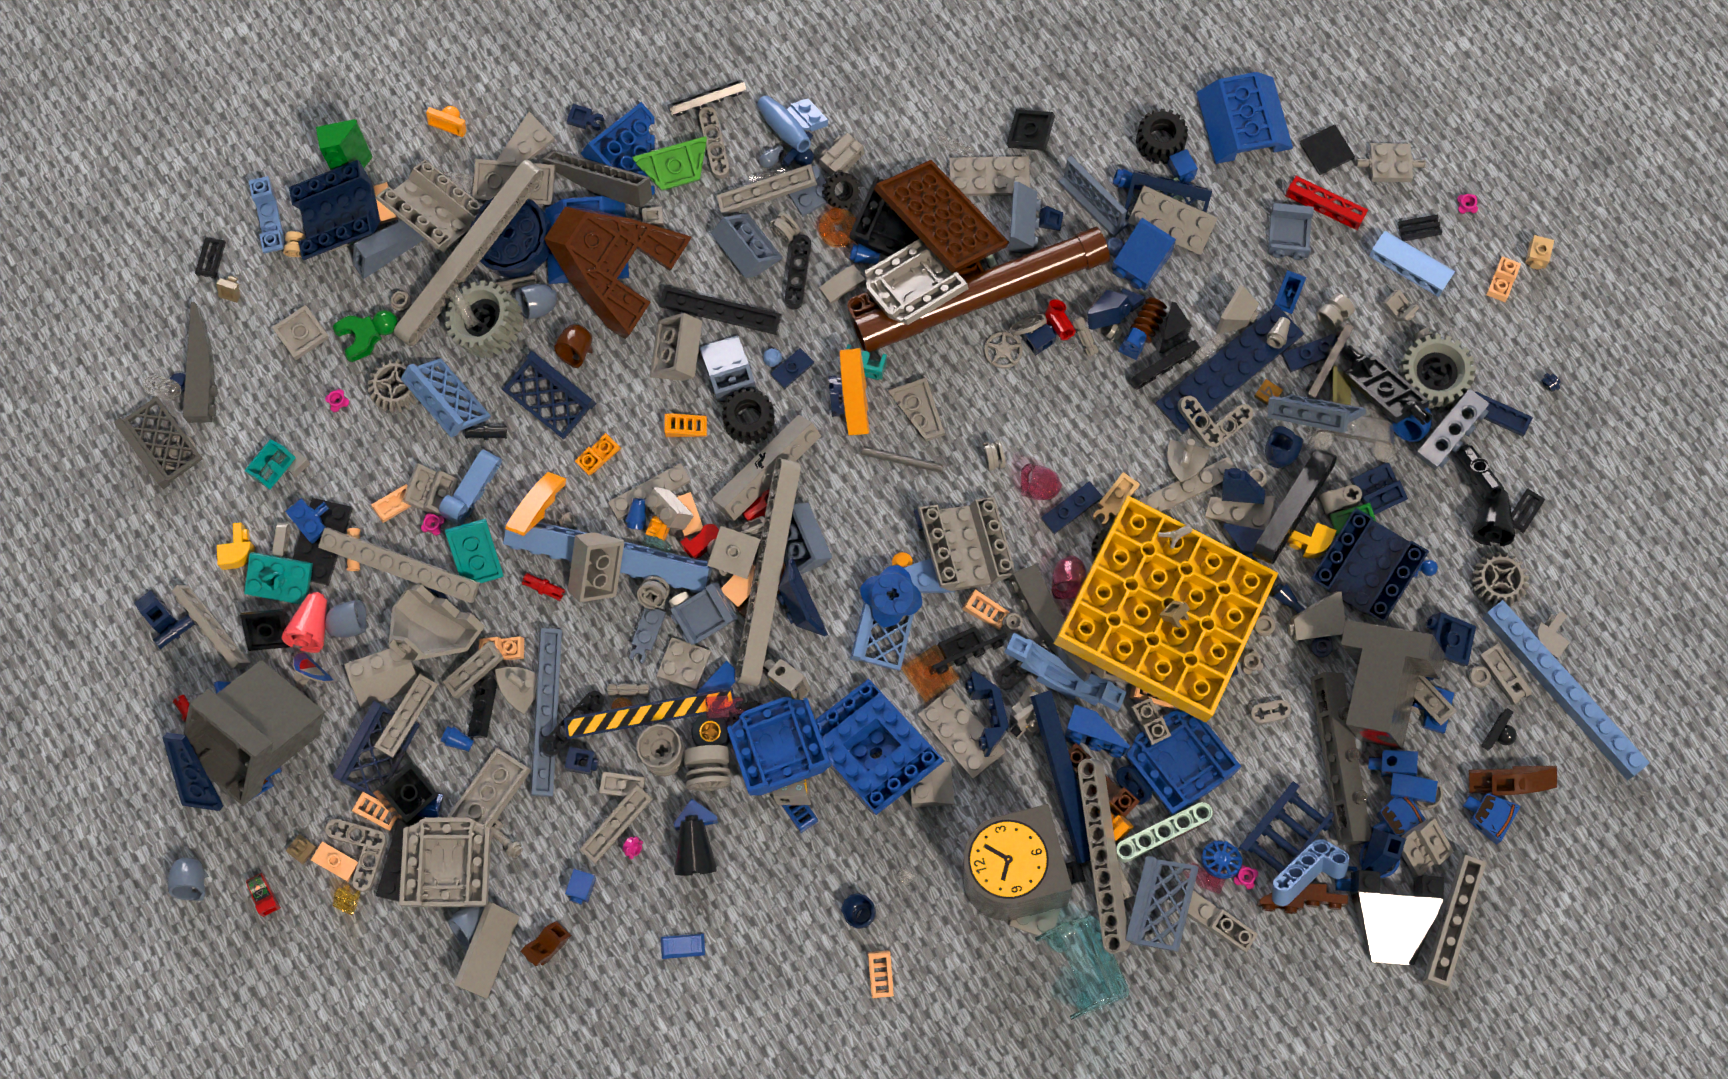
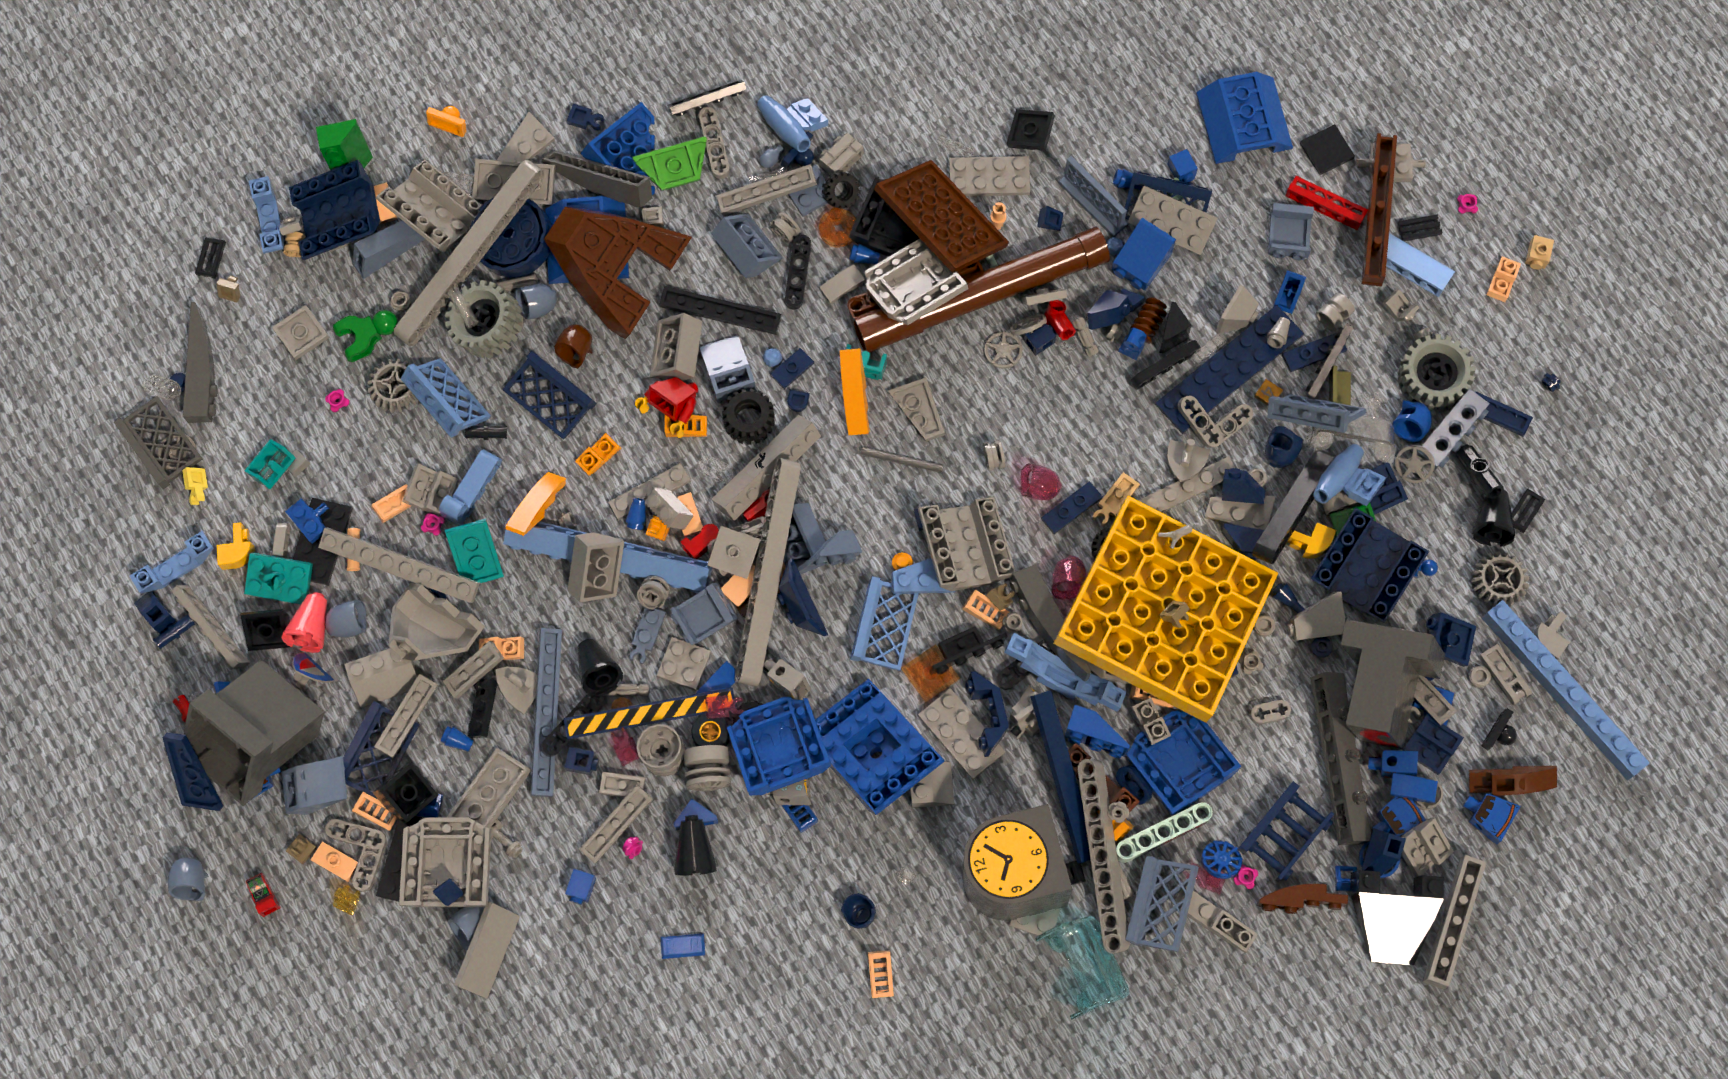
reddish brown brick [520,921,572,966] -> none
red pin [522,572,565,601] -> none
clear light blue tile [642,536,672,552] -> none
white tile [669,592,690,608] -> none
dark blue plate [828,375,844,417] -> none
blue brick [860,565,922,628] -> none
sand blue slope [1009,181,1041,254] -> none
black tyre [1136,109,1188,164] -> none
medium blue beam [1272,839,1349,906] -> none
black plate [1342,345,1432,425] -> none
none -> medium blue slope [130,531,214,593]
none -> light yellow plate [182,467,208,505]
none -> light grey plate [279,216,302,236]
none -> sand blue slope [282,756,347,815]
none -> dark blue slope [433,878,464,906]
none -> black cone [577,639,623,696]
none -> clear pink plate [611,727,639,766]
none -> red torso [635,377,698,438]
none -> dark blue tile [787,389,810,412]
none -> sand blue slope [806,530,862,567]
none -> dark tan tile [986,583,1015,611]
none -> light nougat pin [990,202,1006,230]
none -> light grey plate [1020,288,1067,306]
none -> light grey plate [1108,802,1129,823]
none -> medium blue plate [1313,444,1386,506]
none -> reddish brown tile [1361,133,1397,287]
none -> light grey wheel [1395,445,1435,483]
none -> dark blue slope [1402,714,1464,775]

